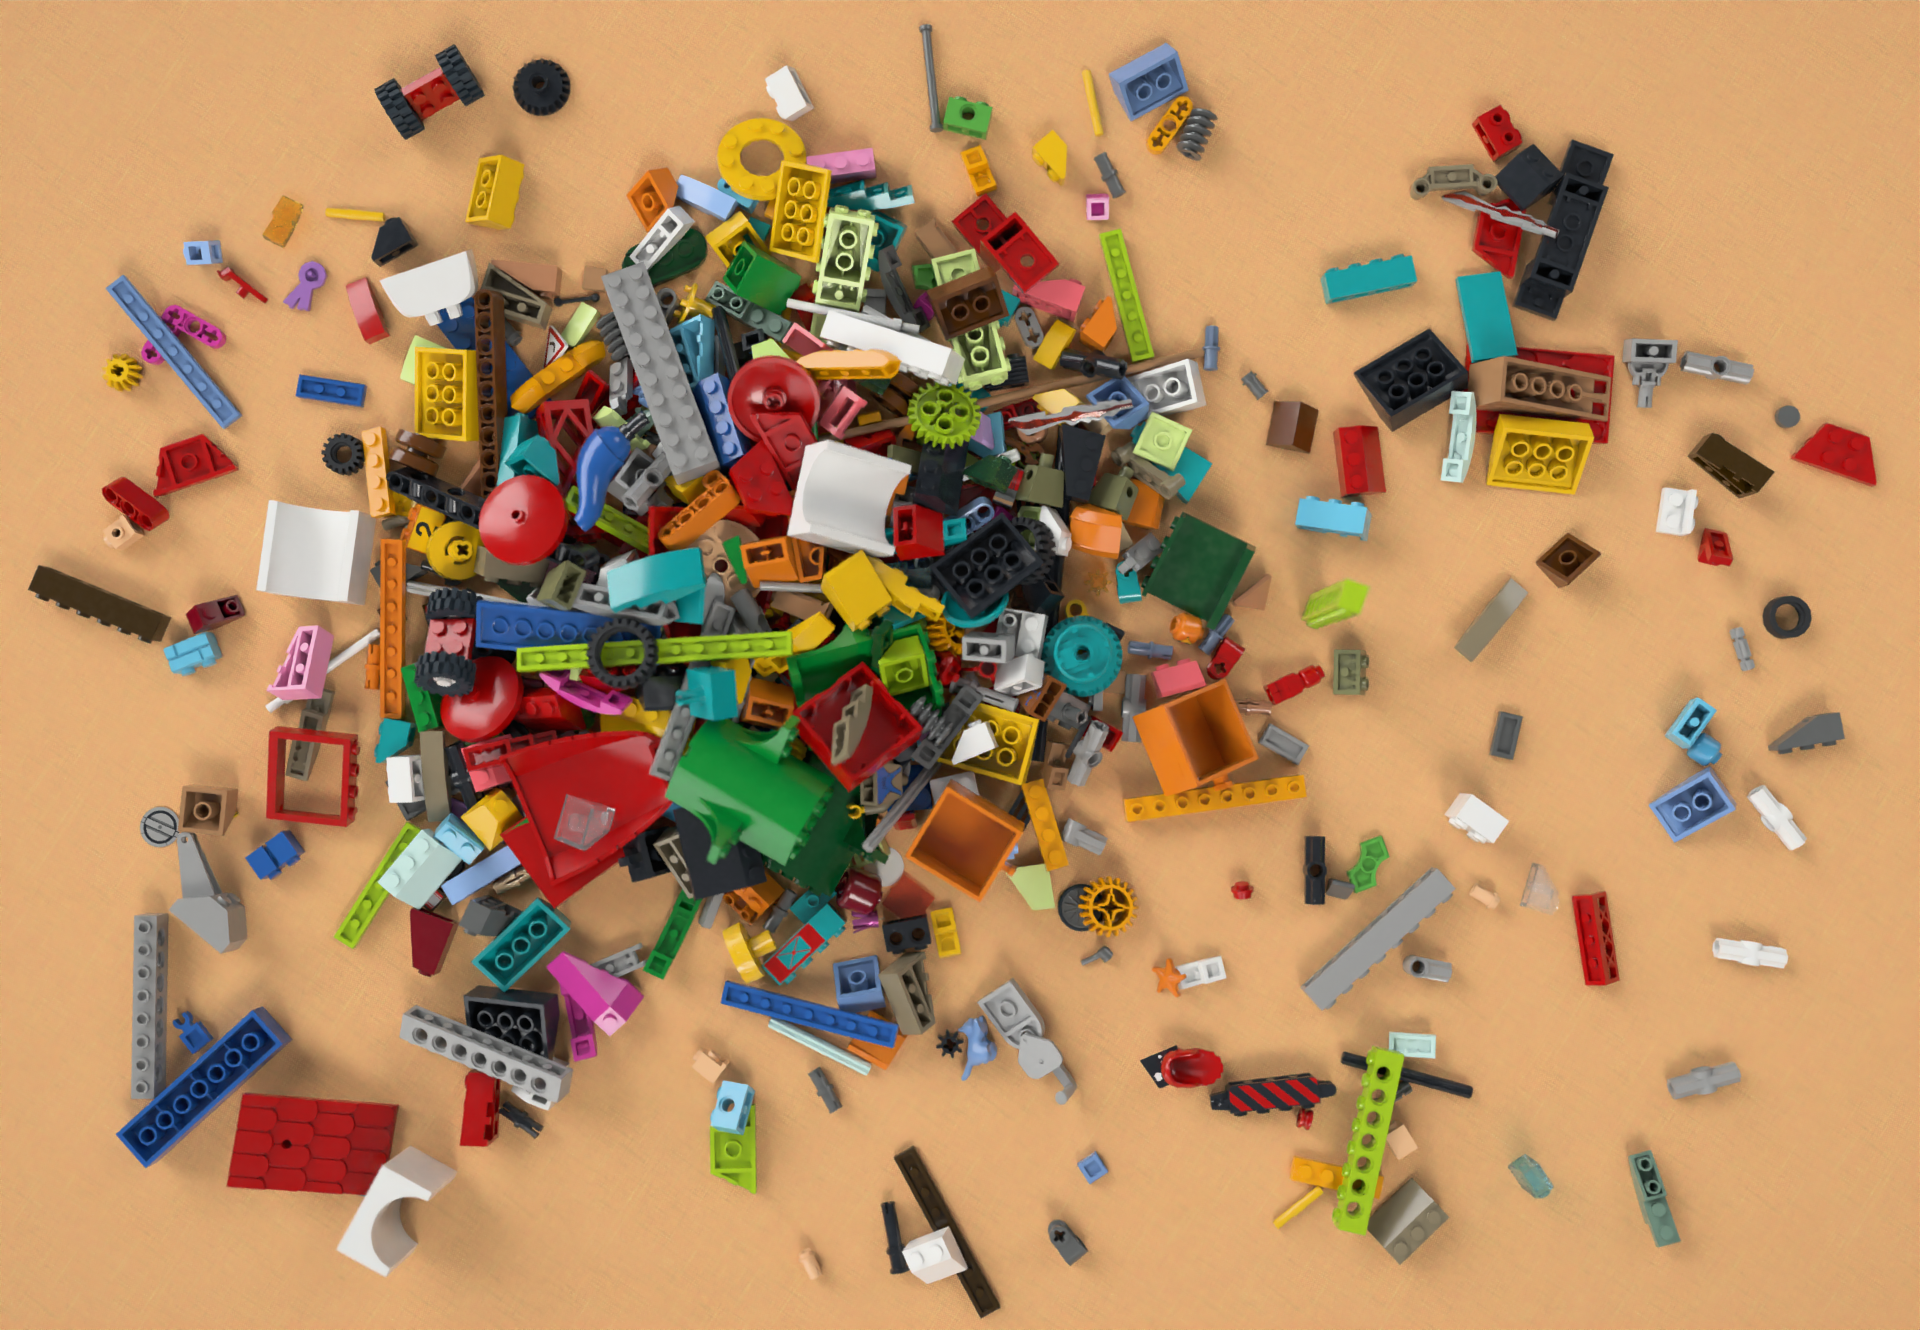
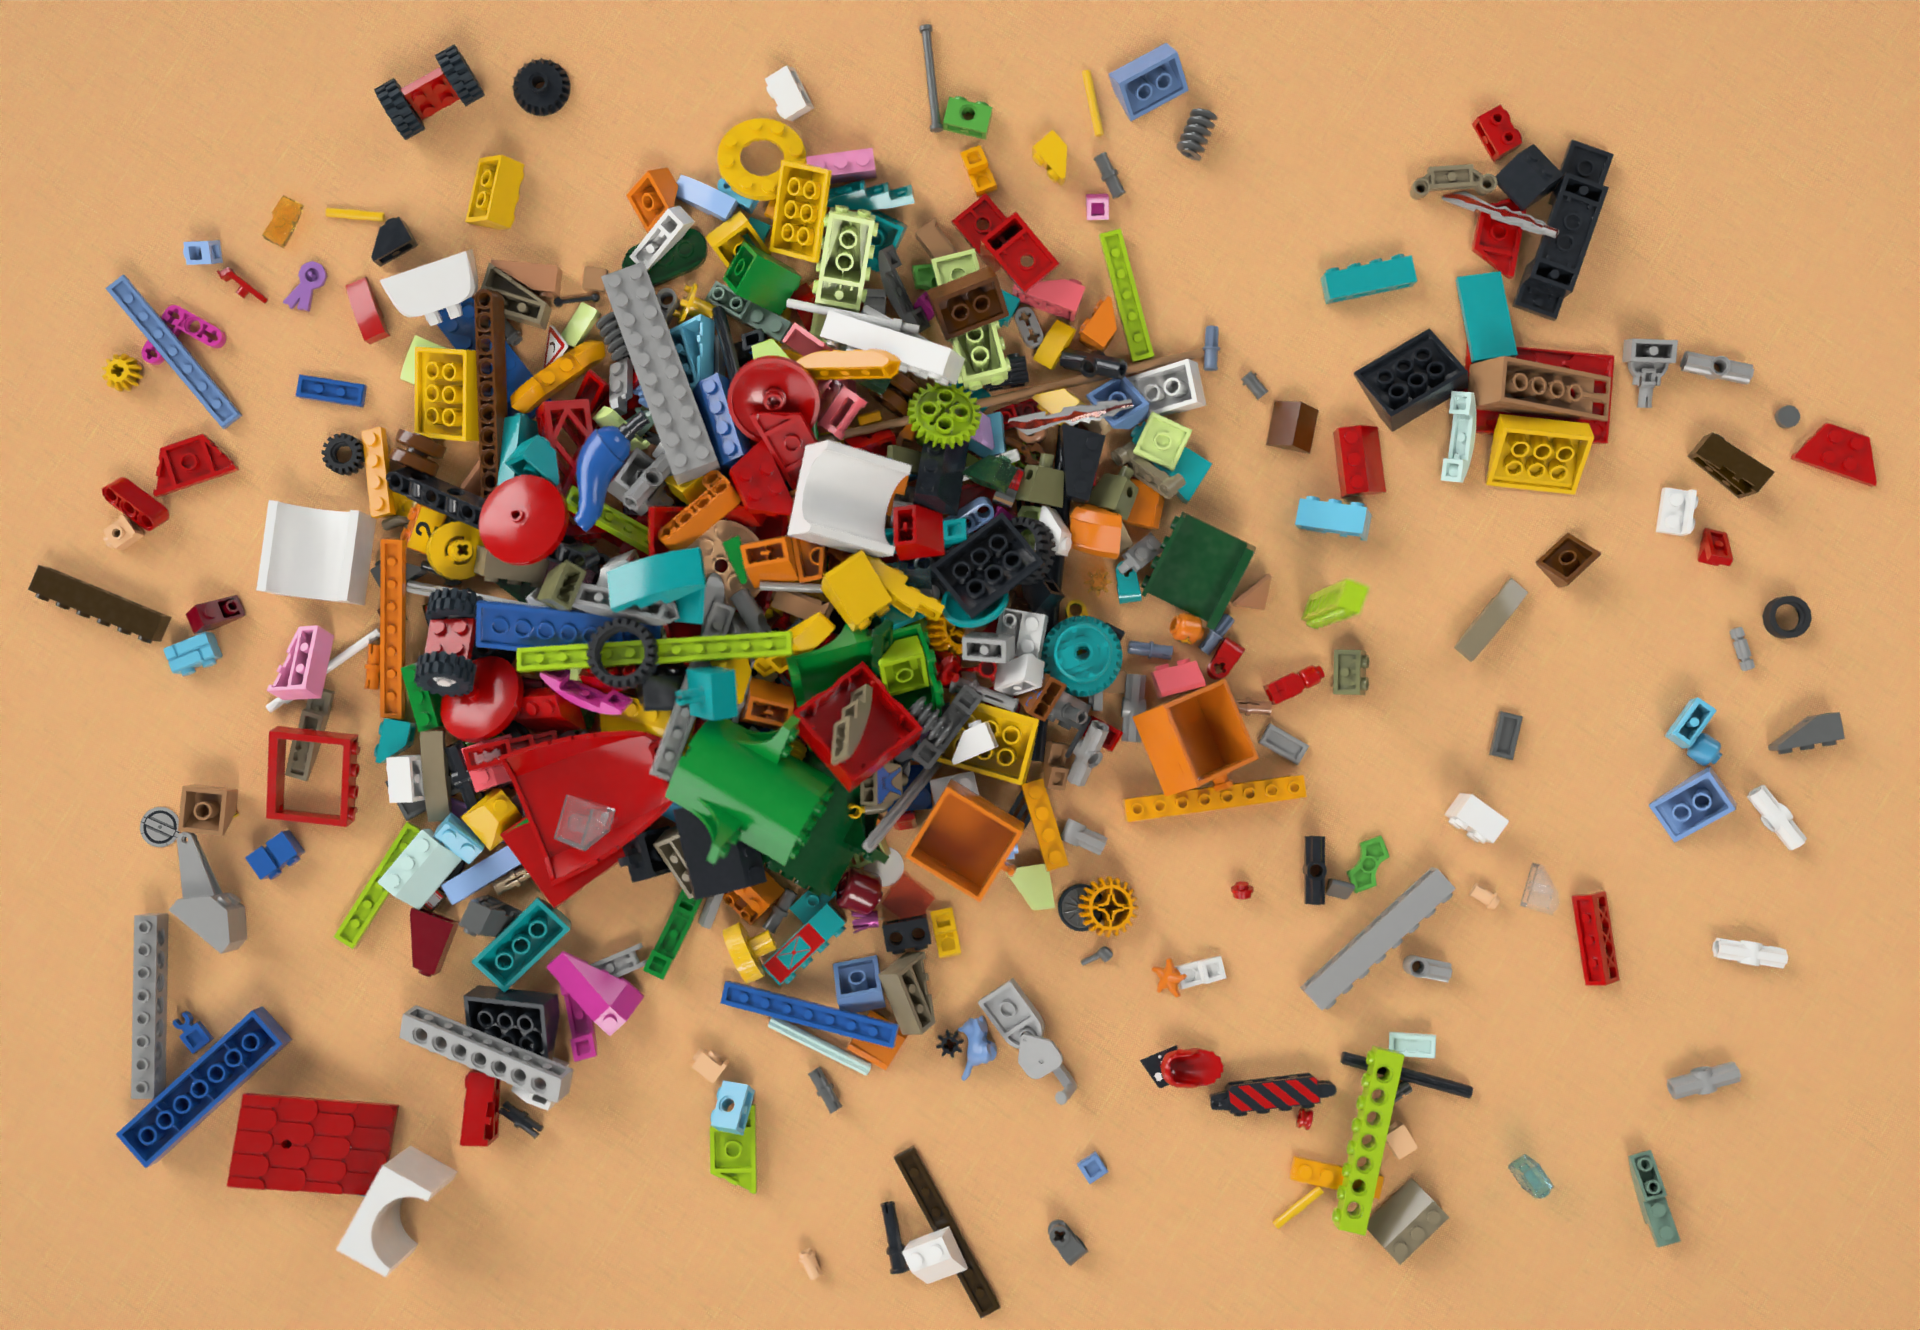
light orange beam [1146,96,1193,155] -> none

